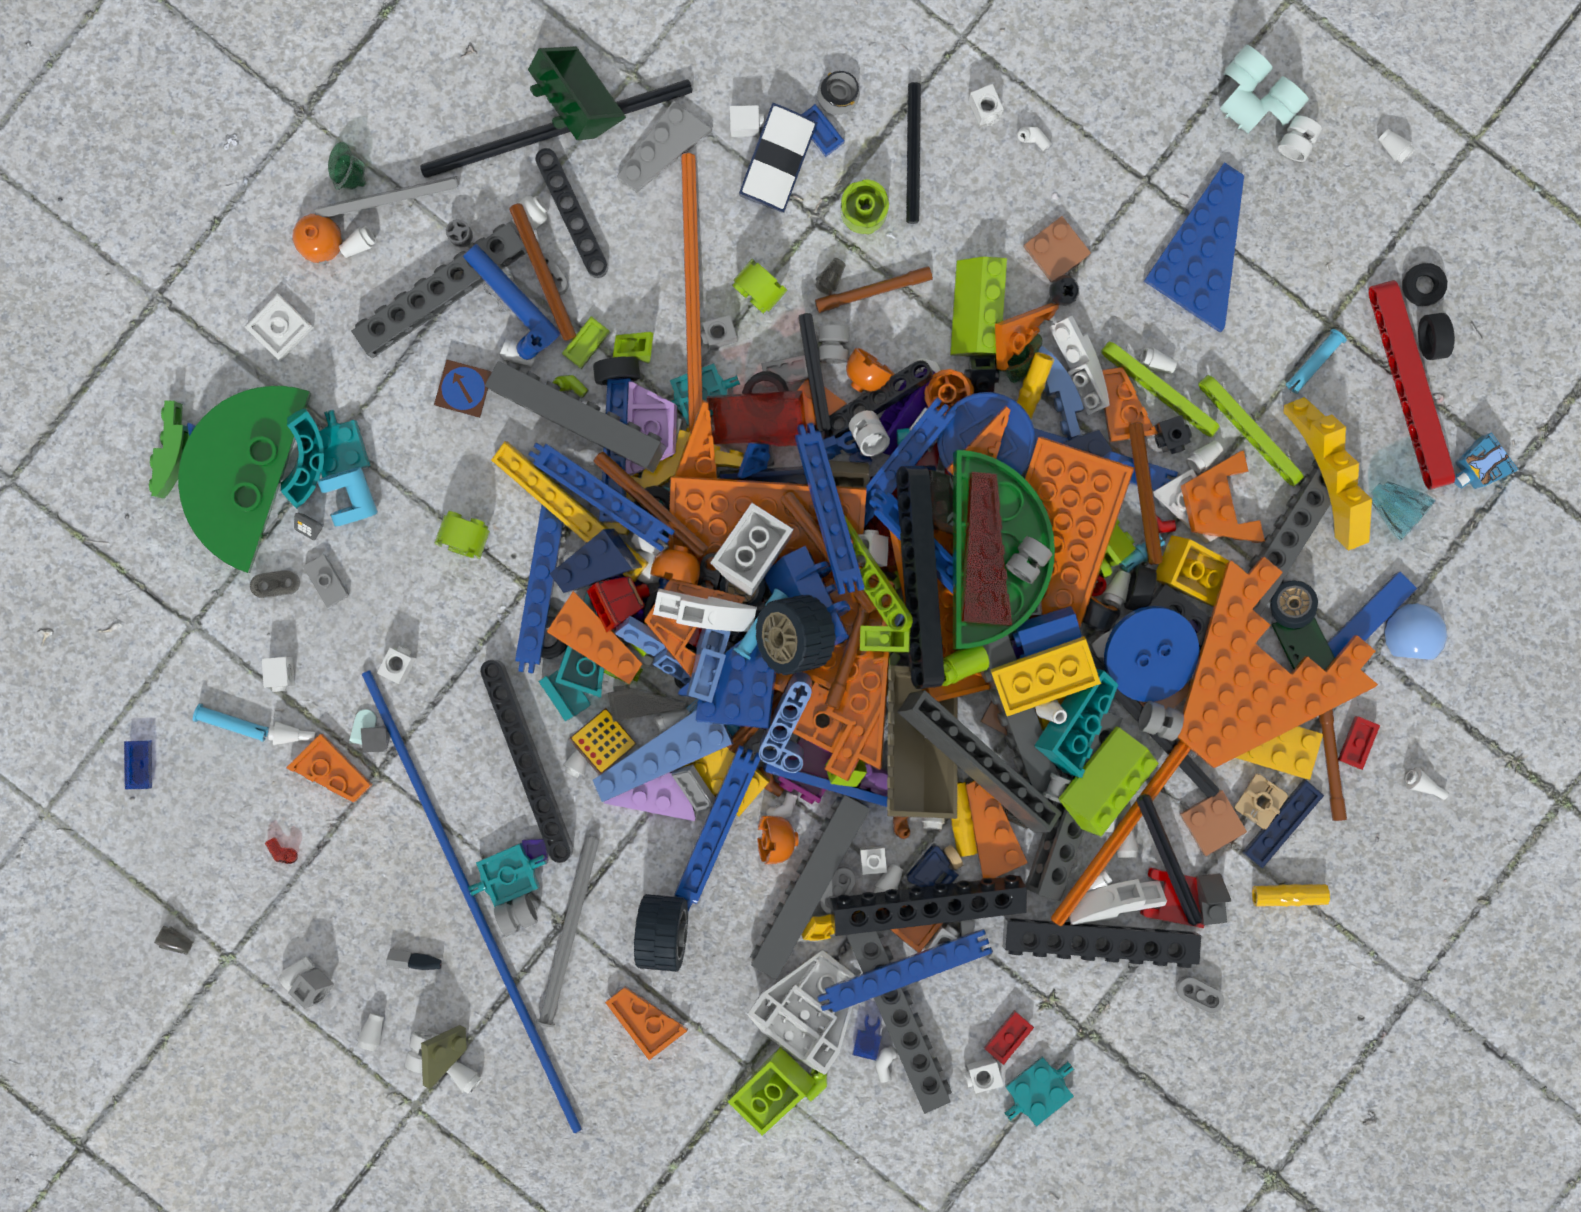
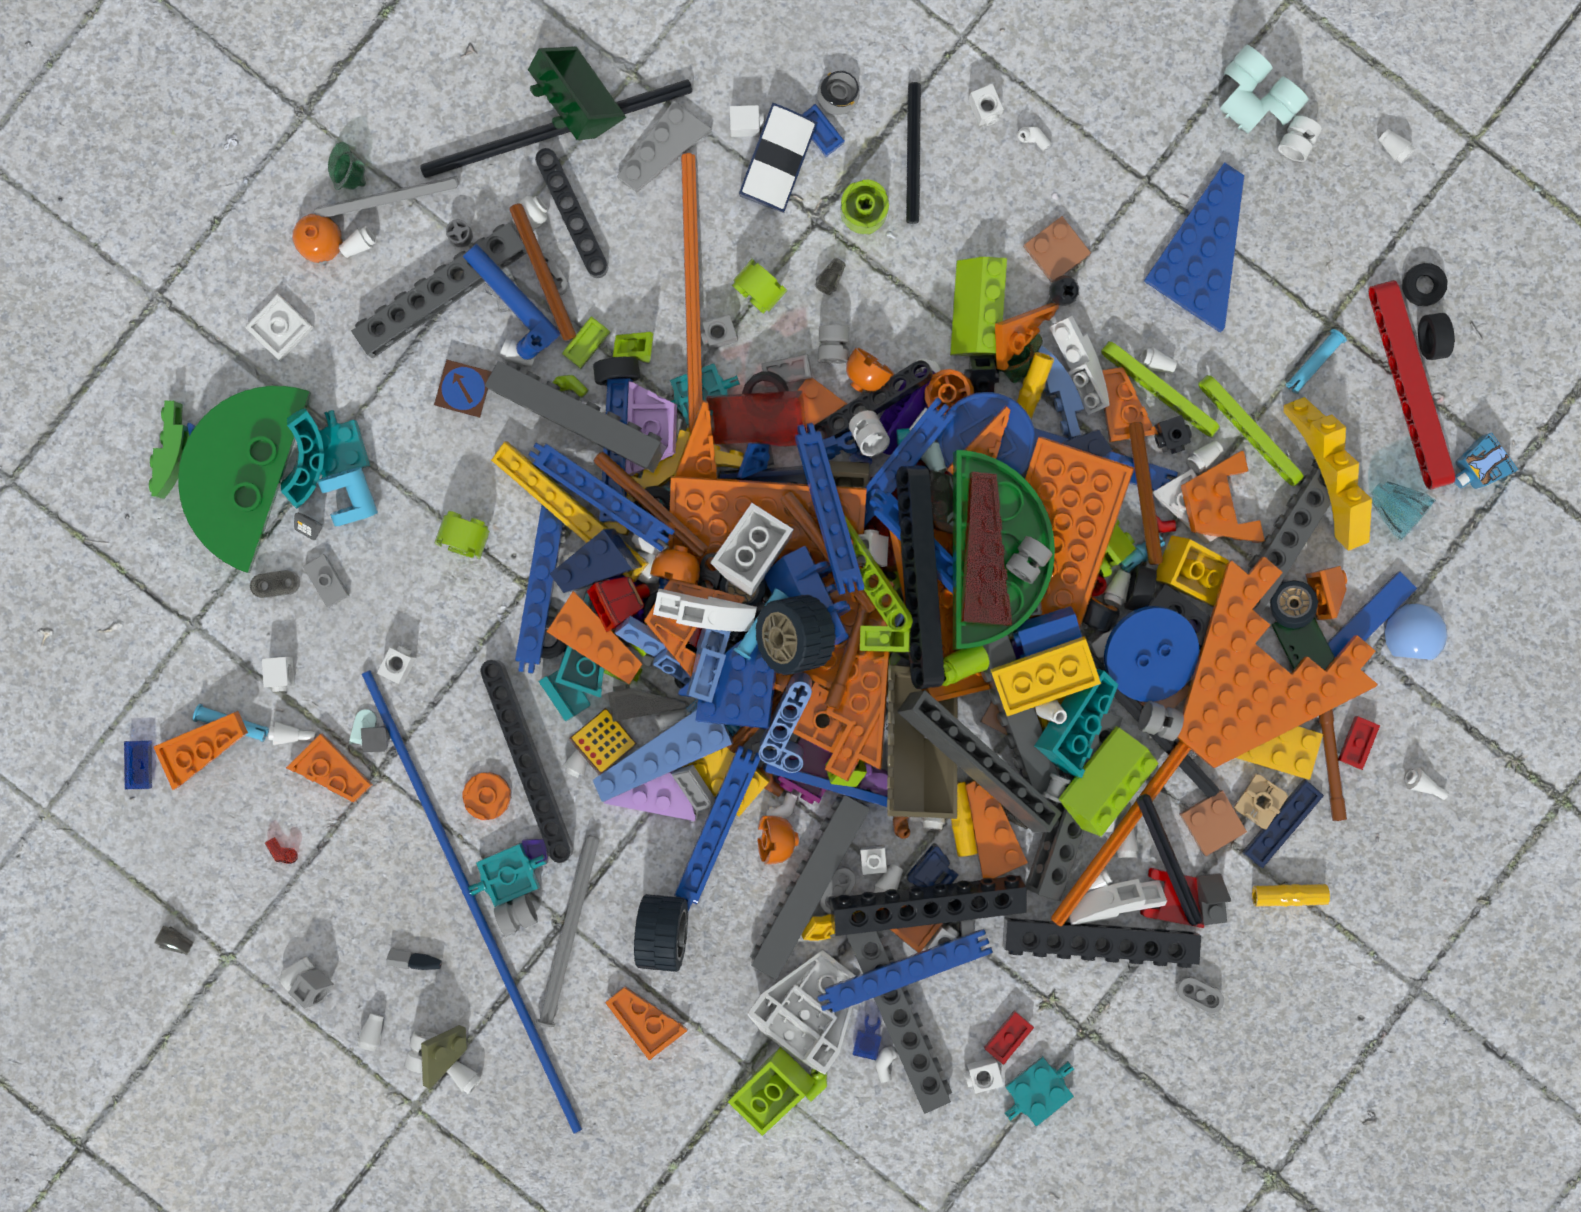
black axle [798,313,831,432] -> none
dark orange piece [815,266,933,313] -> none
tan tile [943,845,963,870] -> none
none -> orange wing [153,711,248,790]
none -> orange tile [462,772,511,820]
none -> light aqua cone [921,442,947,476]
none -> orange slope [1305,566,1347,620]

